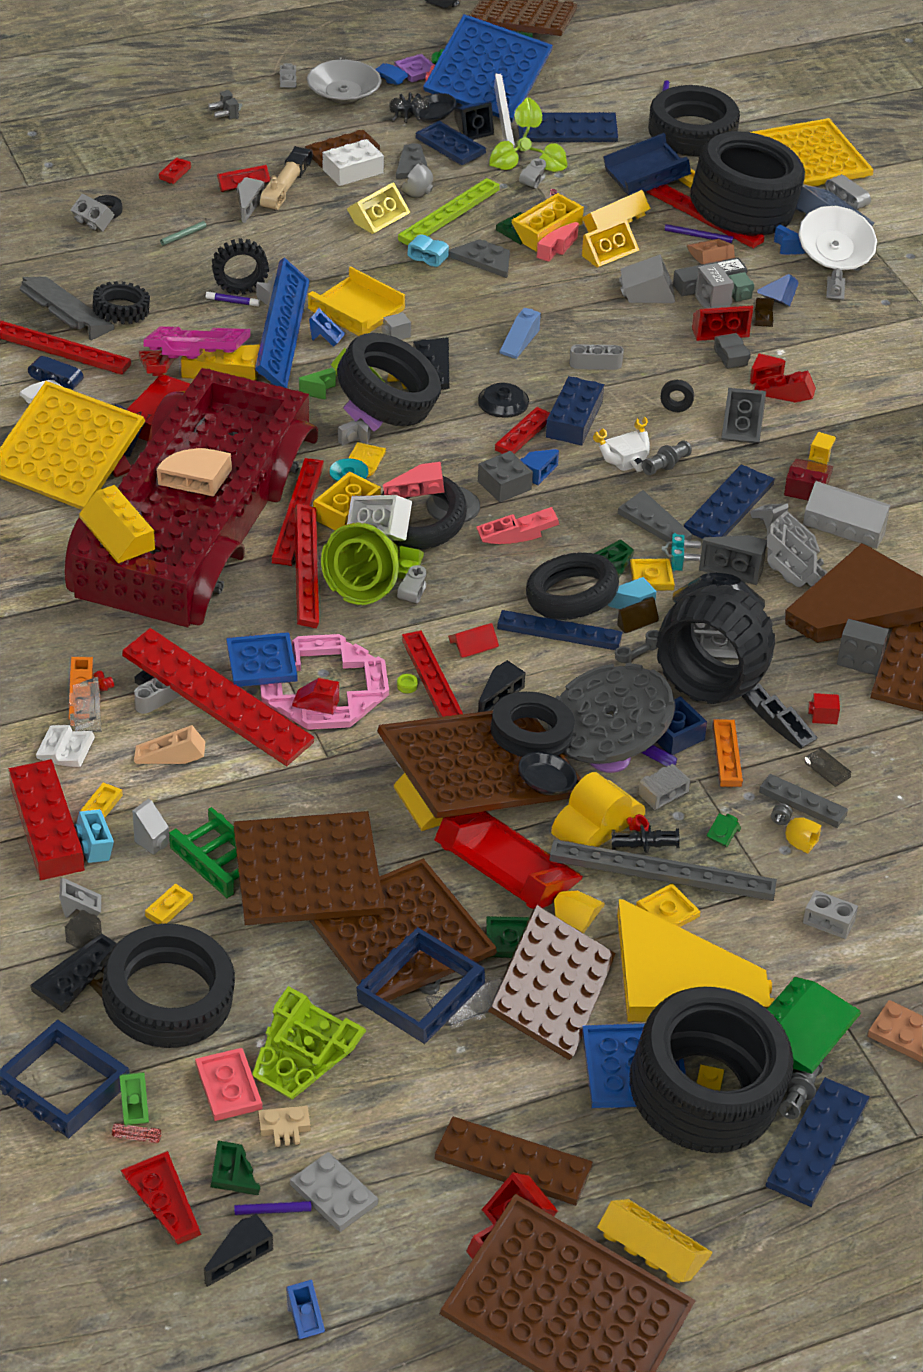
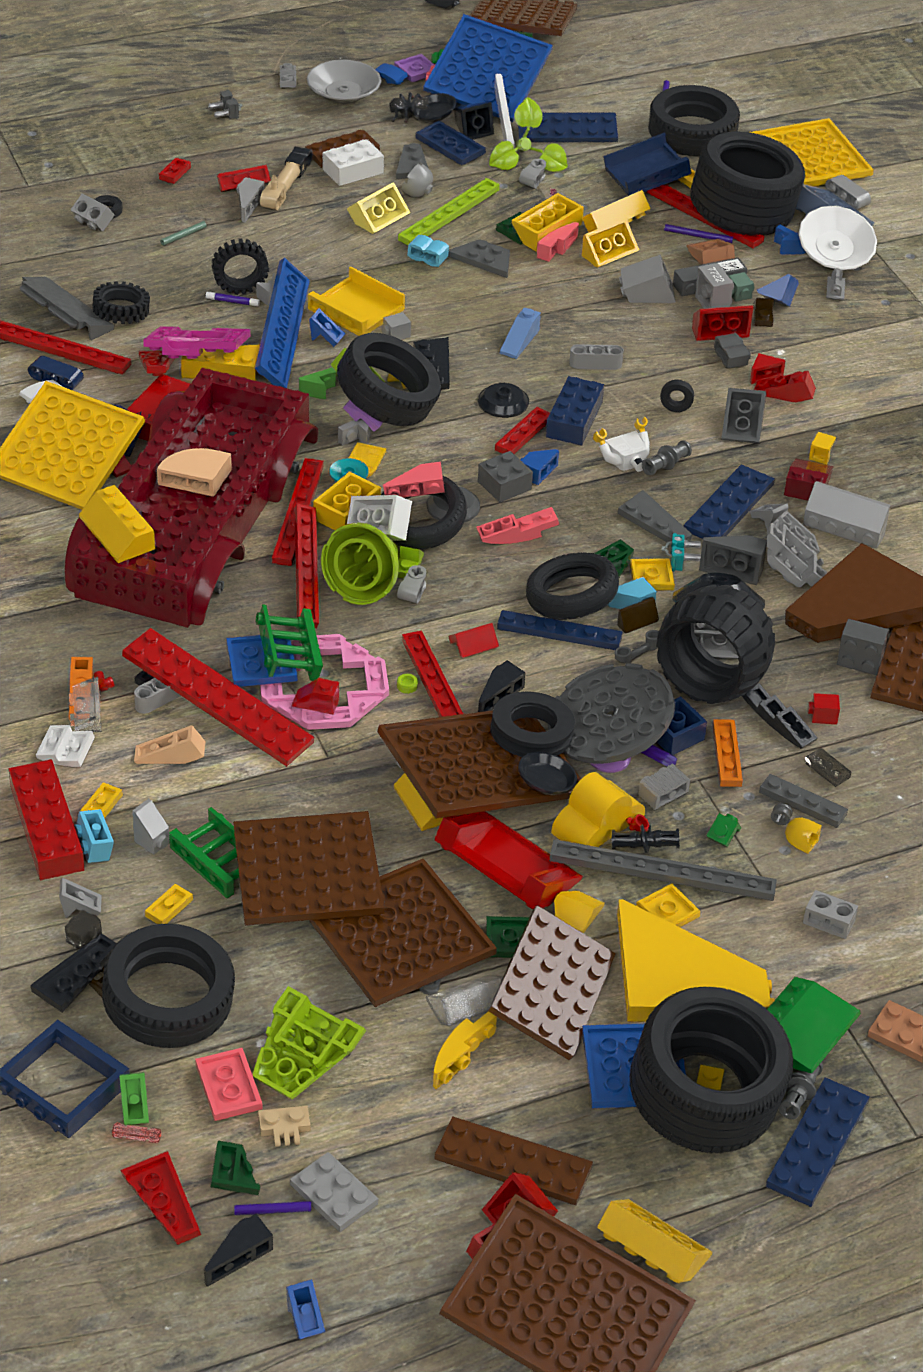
dark blue window [356,927,485,1044] -> none
none -> green fence [255,604,323,681]
none -> yellow slope [433,1012,497,1090]

